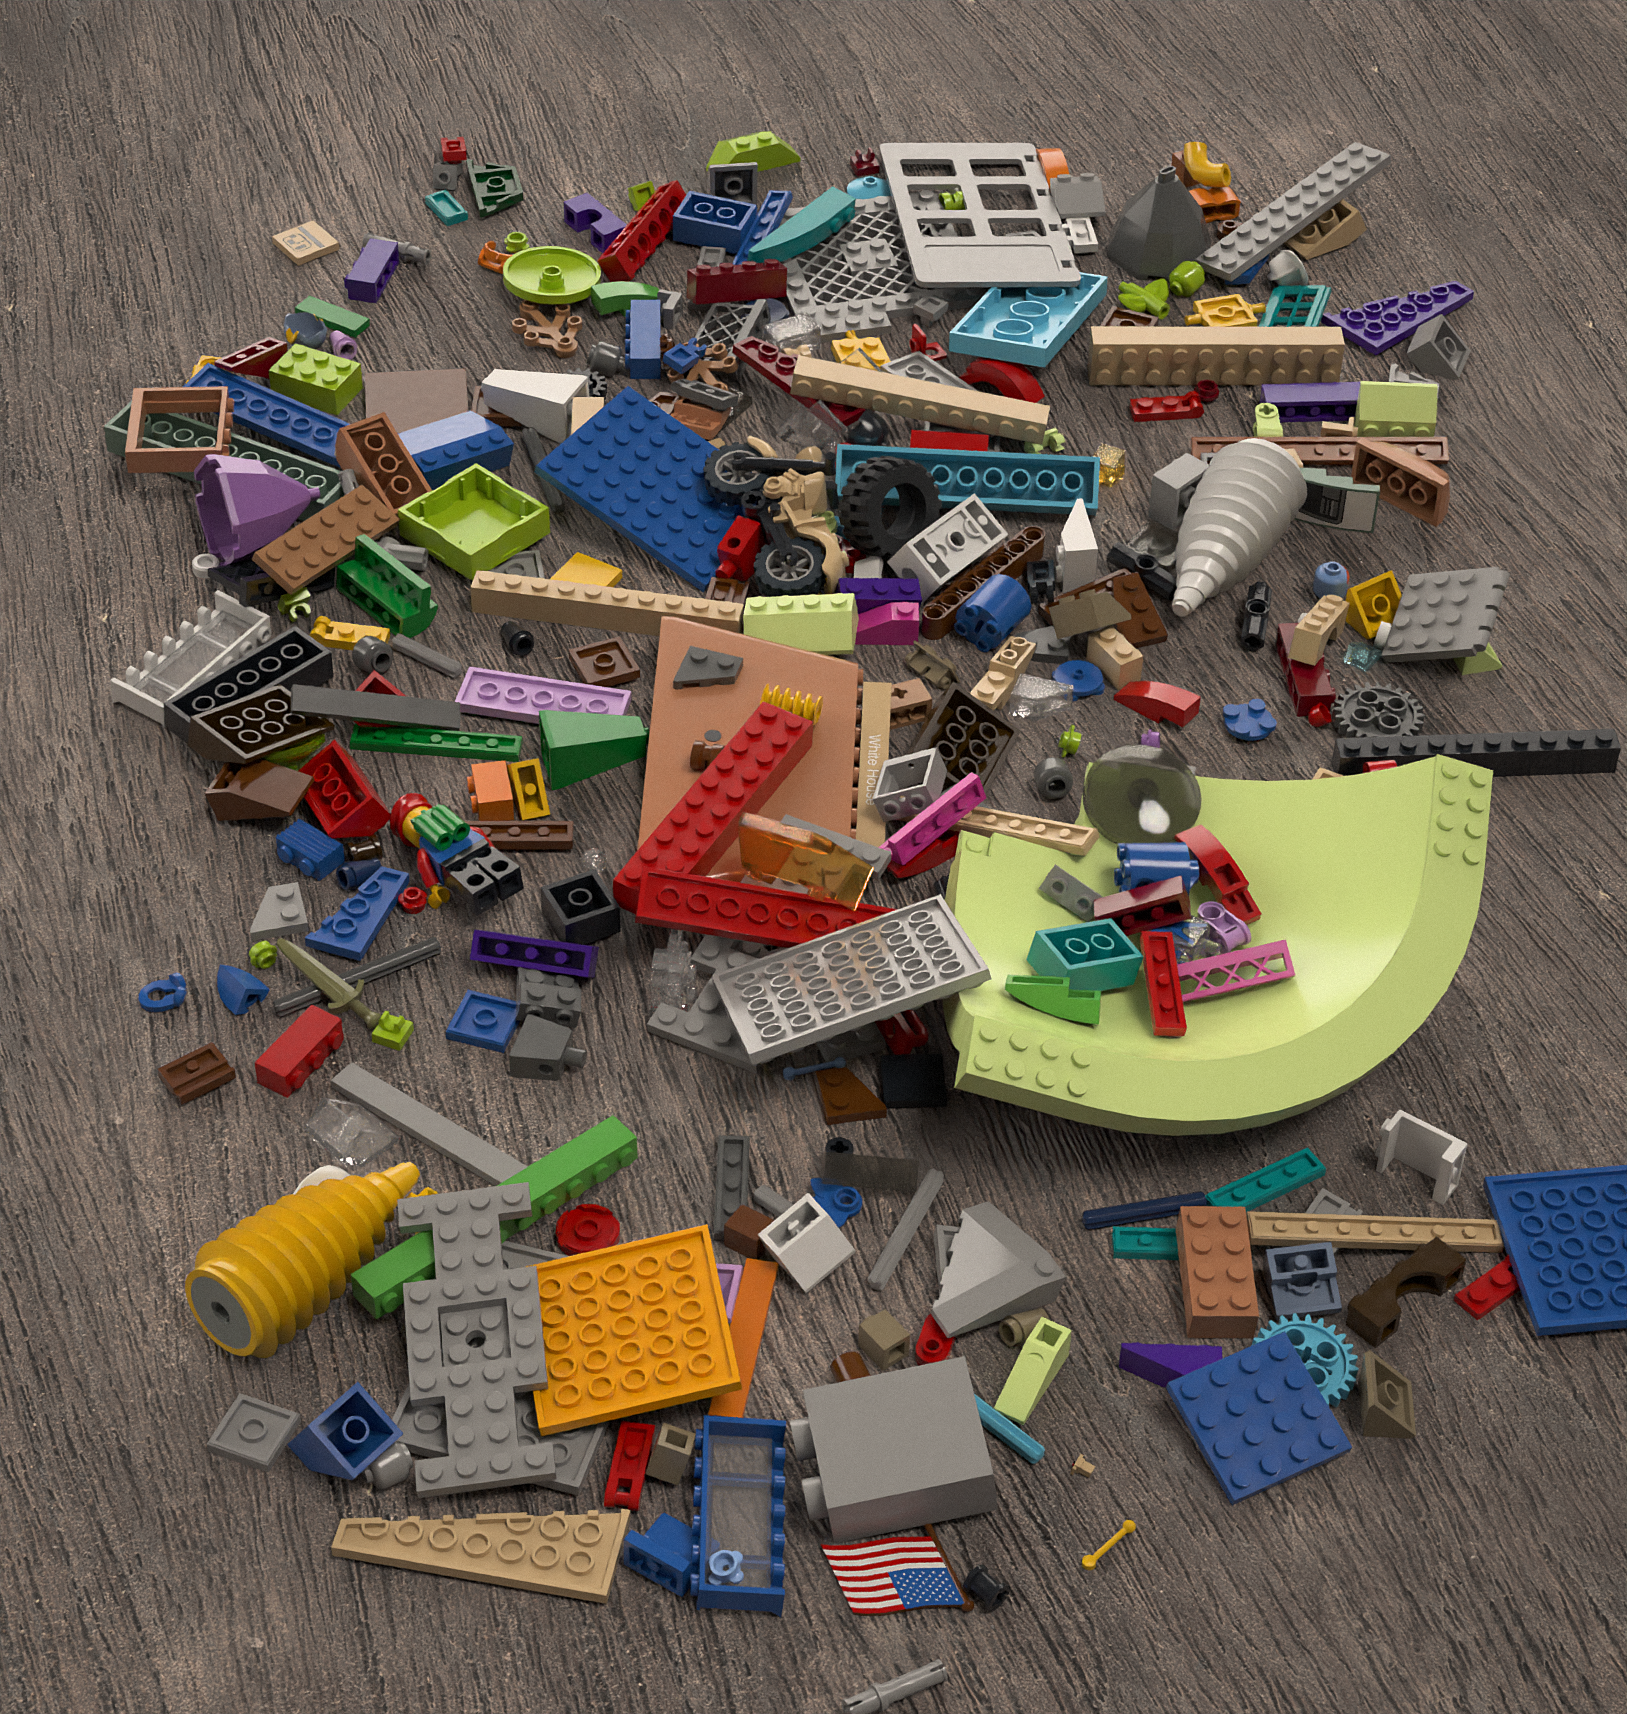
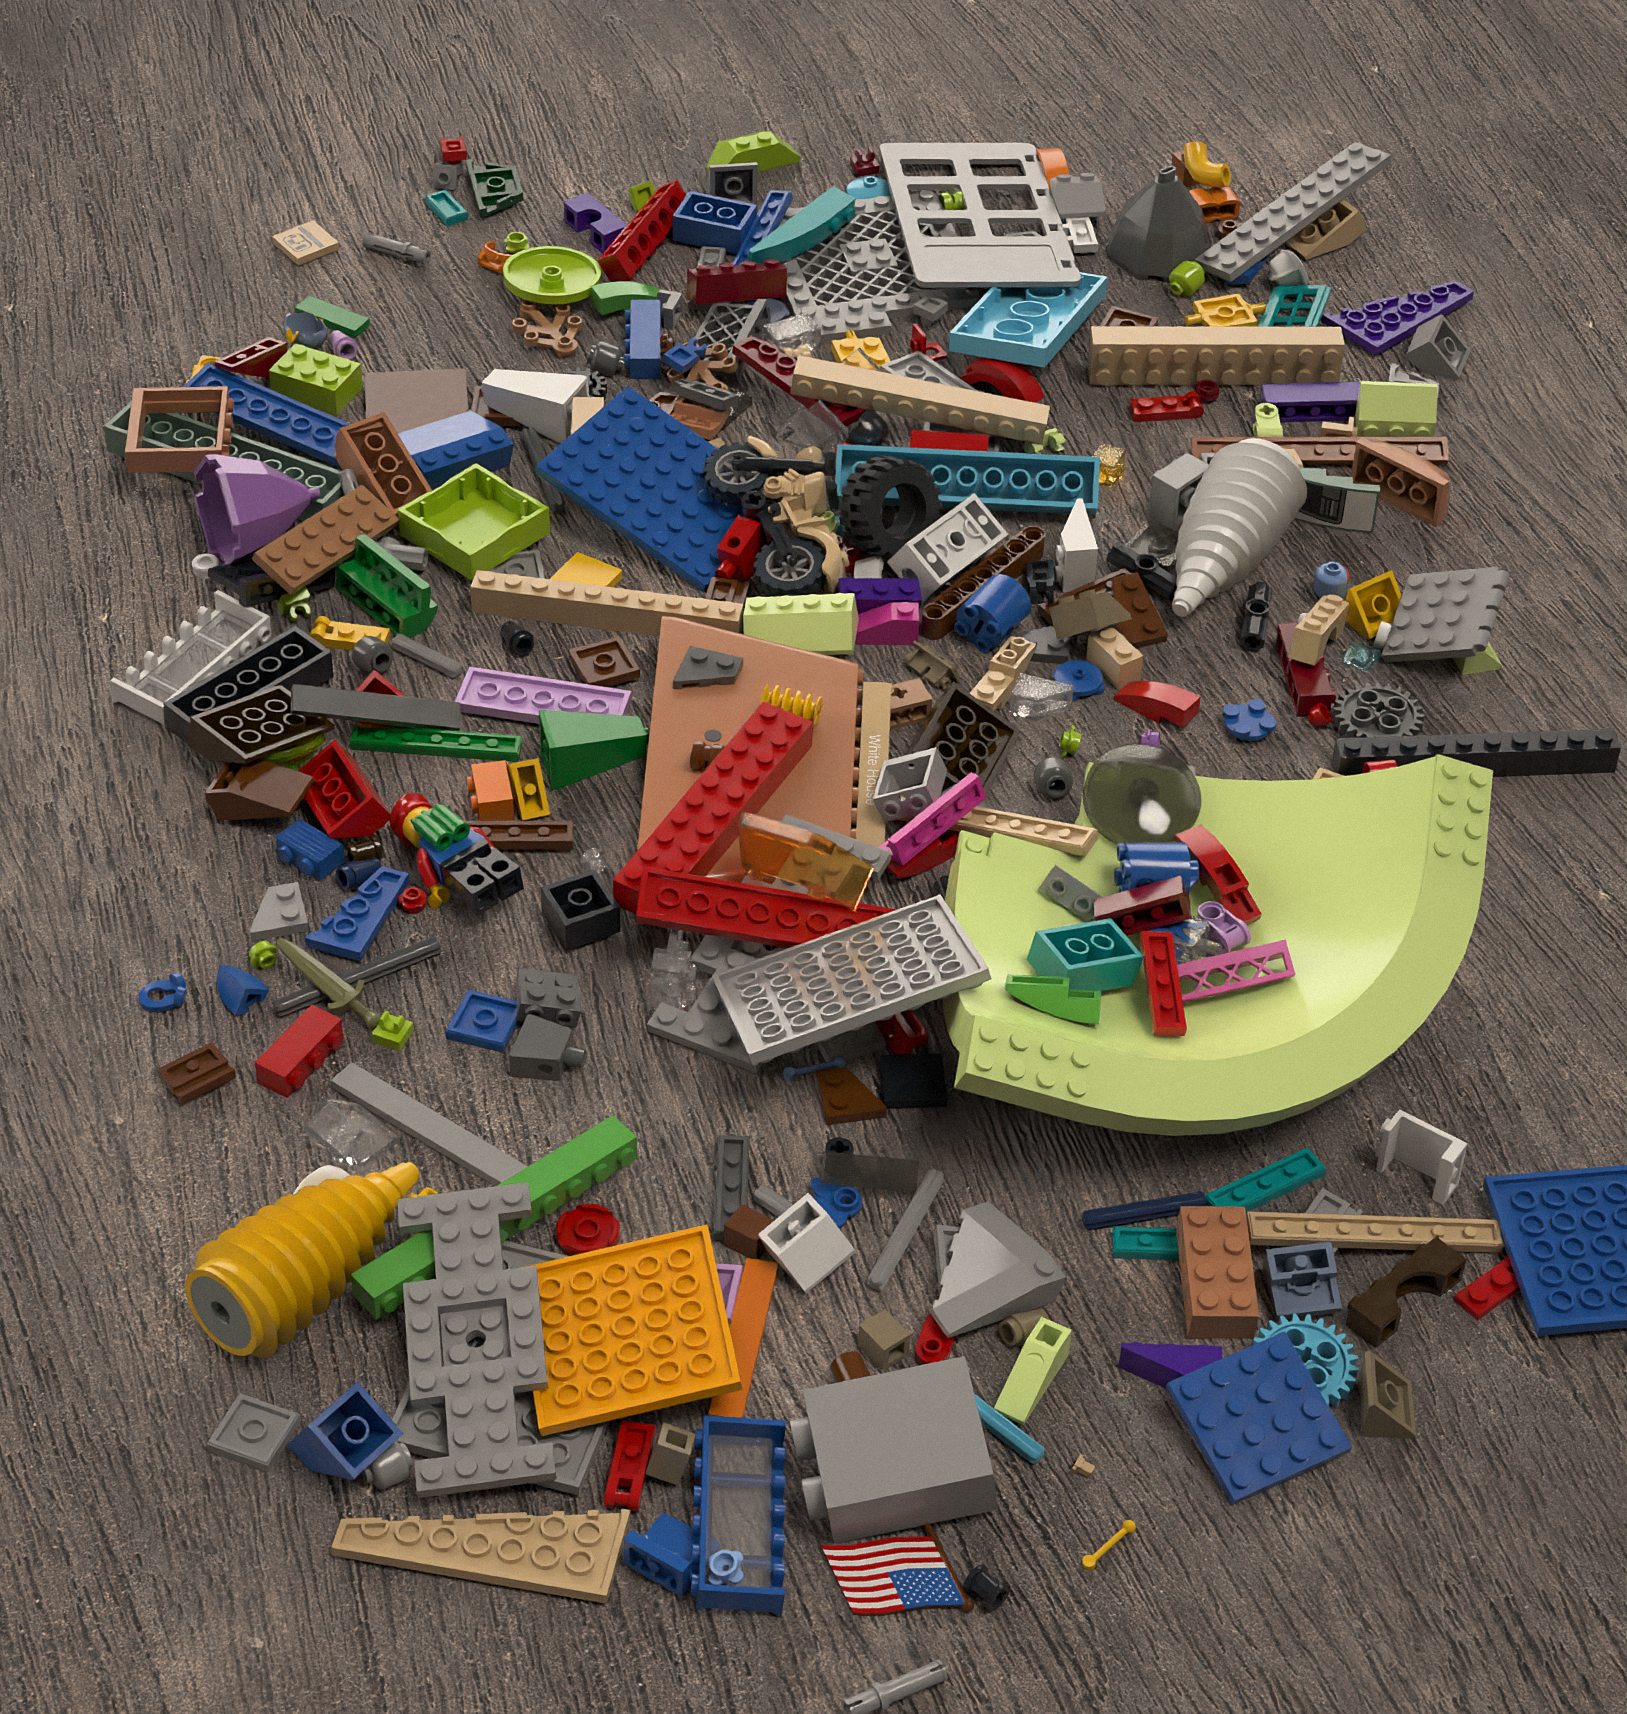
brick [344,238,399,303] -> none
dark purple brick [470,929,599,977] -> none
lime plant [1118,279,1170,320] -> none

